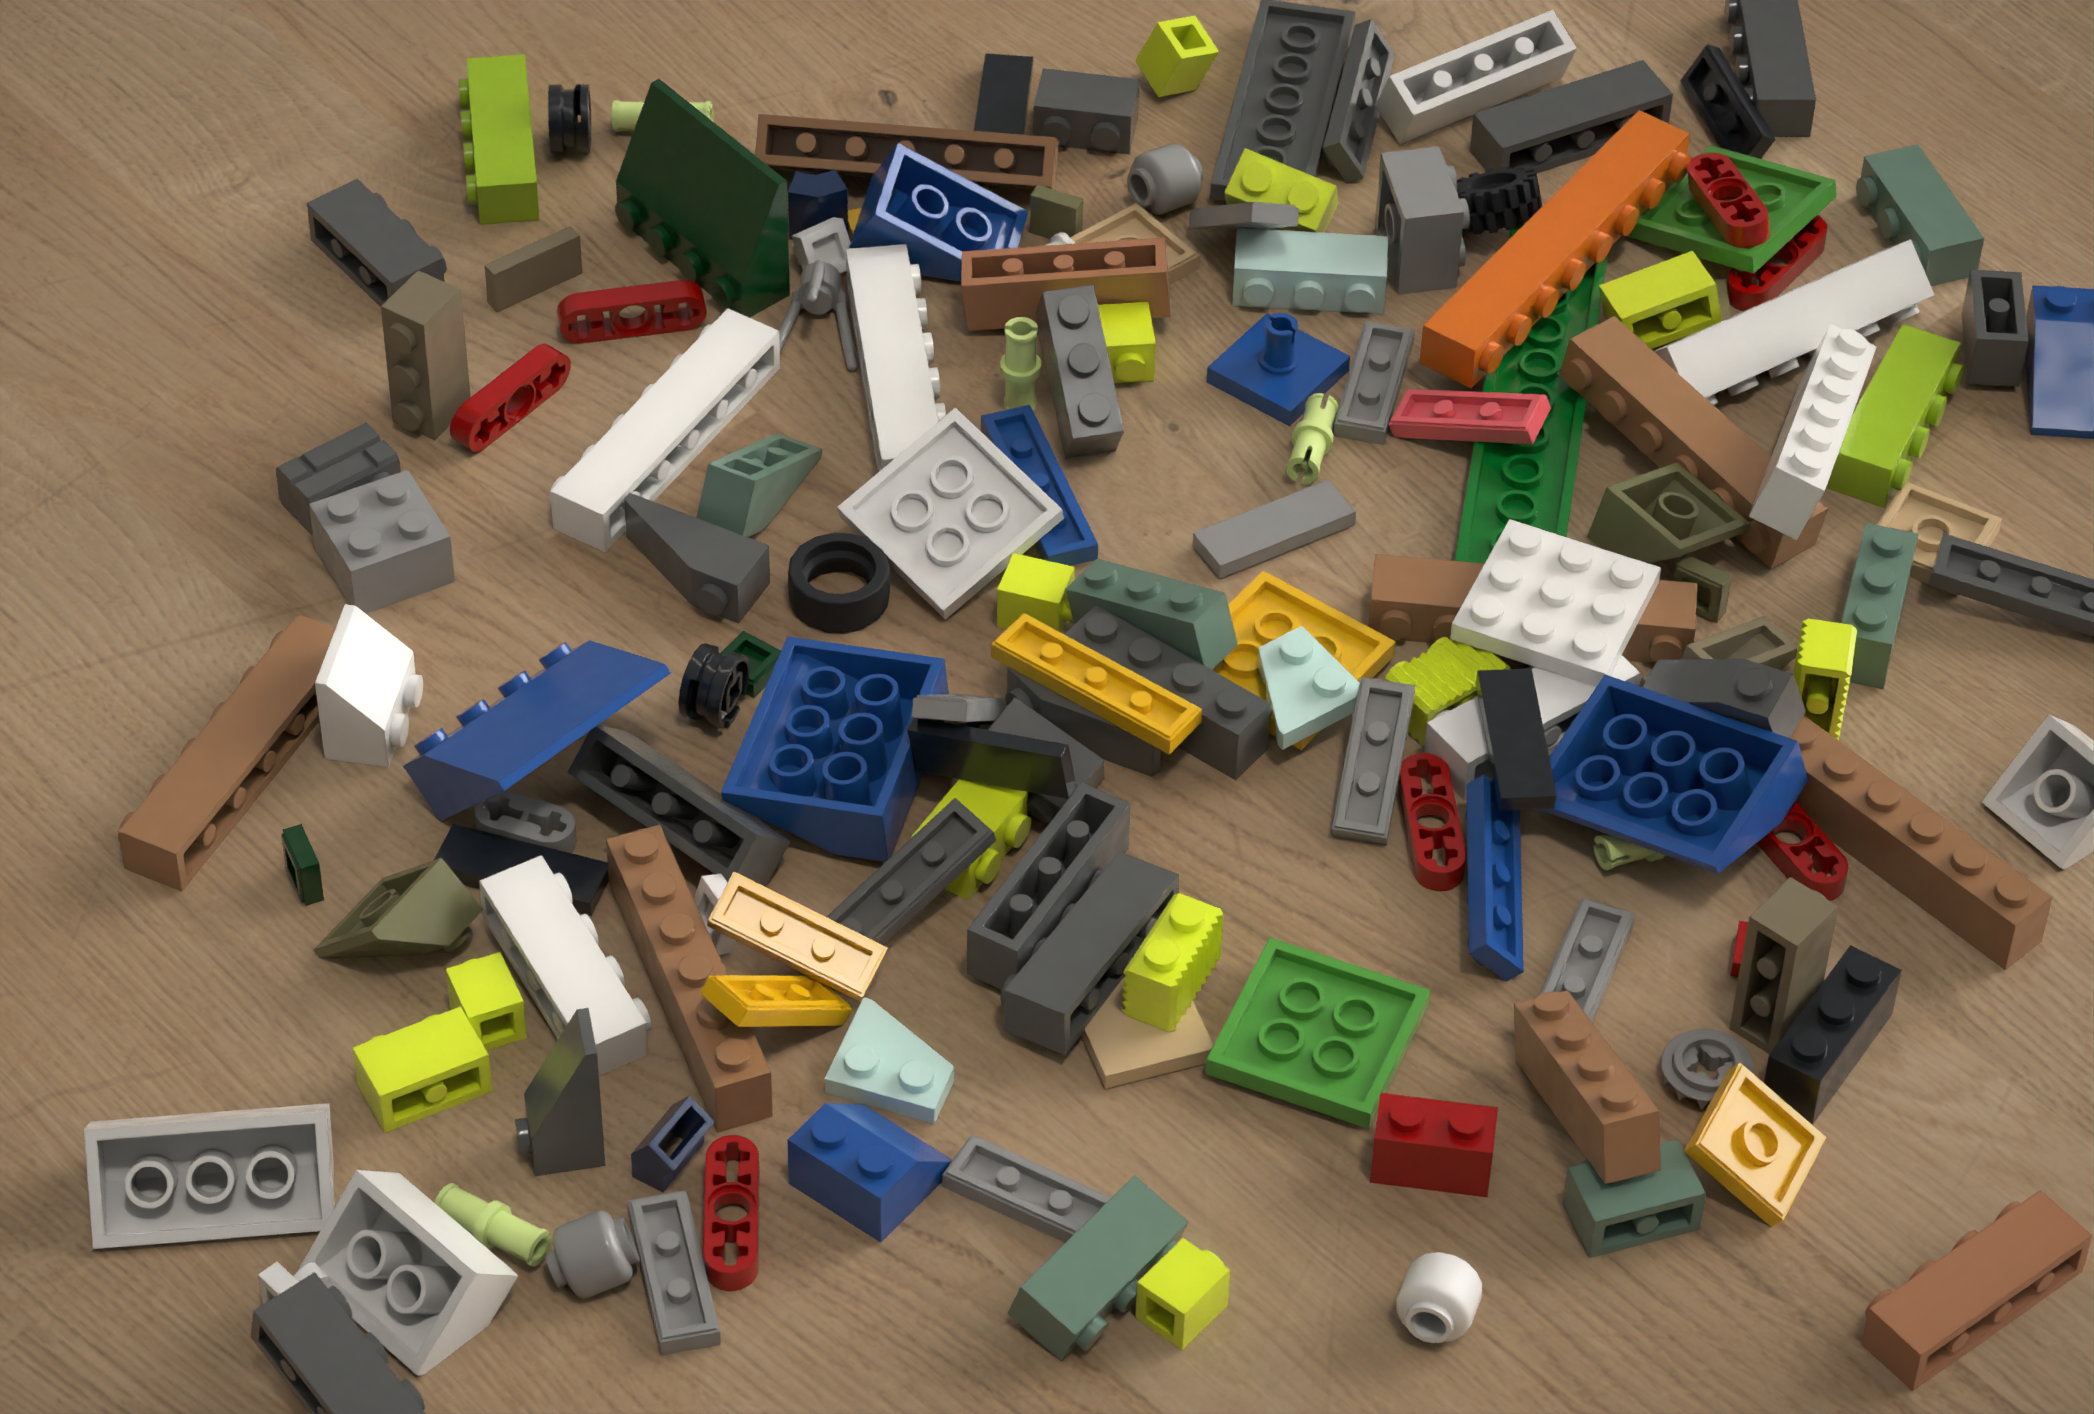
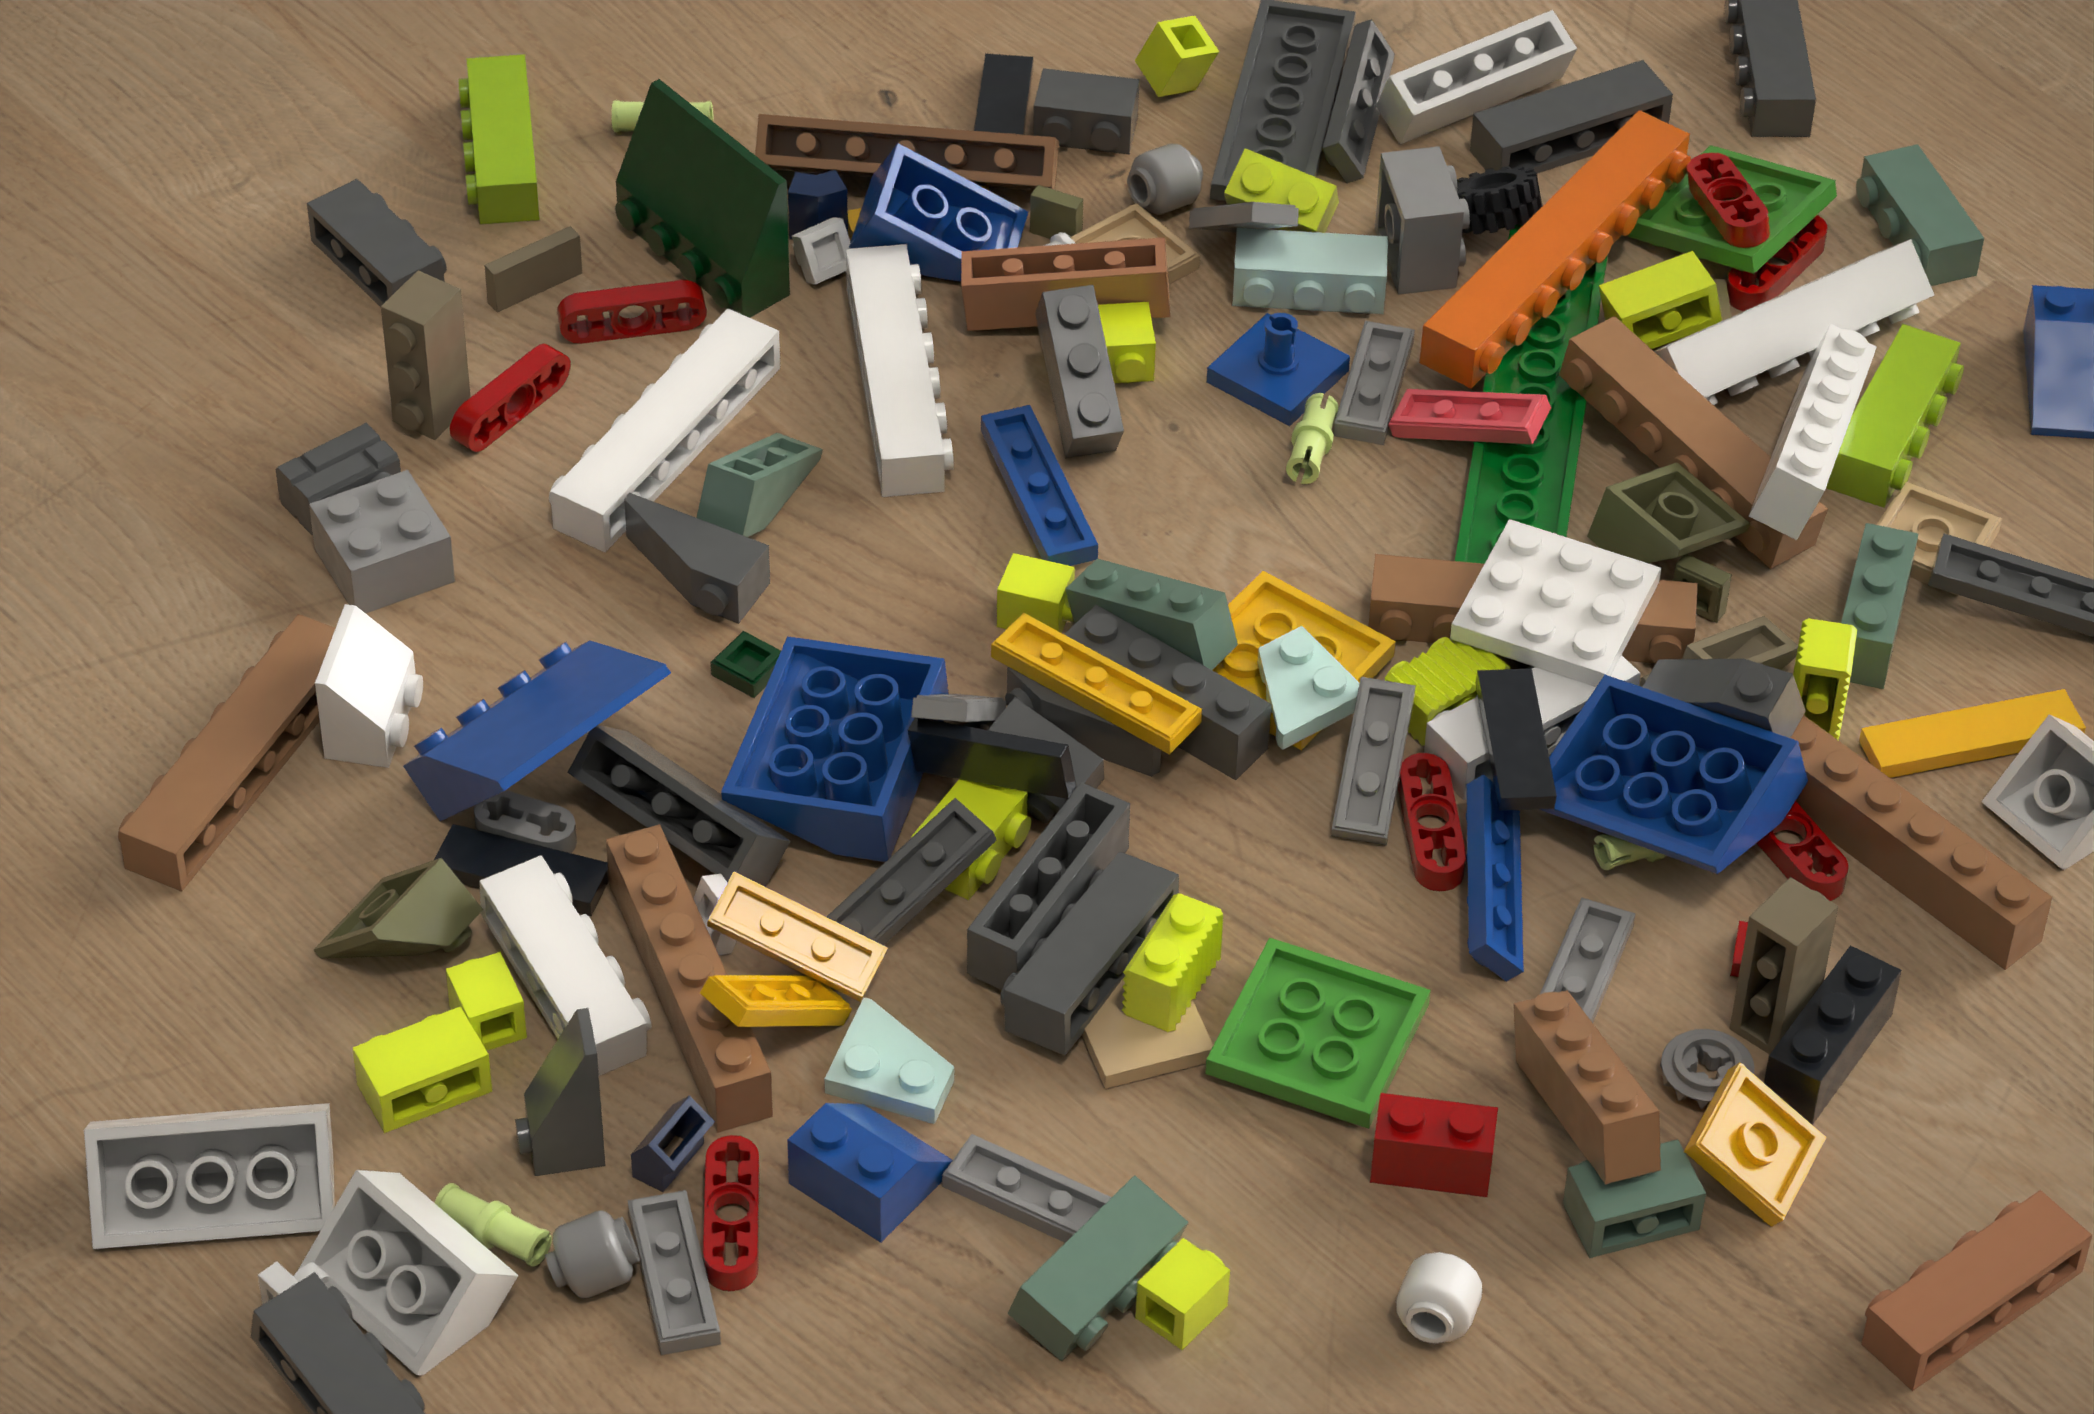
dark green tile [281,824,324,906] -> none
black wheel [548,84,591,154] -> none
black wheel [678,643,750,729] -> none
light grey plant [779,260,857,371] -> none
black tyre [788,533,890,633] -> none
white plate [837,408,1064,620] -> none
yellowish green pin [1000,317,1041,411] -> none
light grey tile [1193,480,1356,579] -> none
black tile [1680,44,1776,159] -> none
dark grey brick [1961,270,2029,387] -> none
none -> yellow tile [1859,689,2086,778]

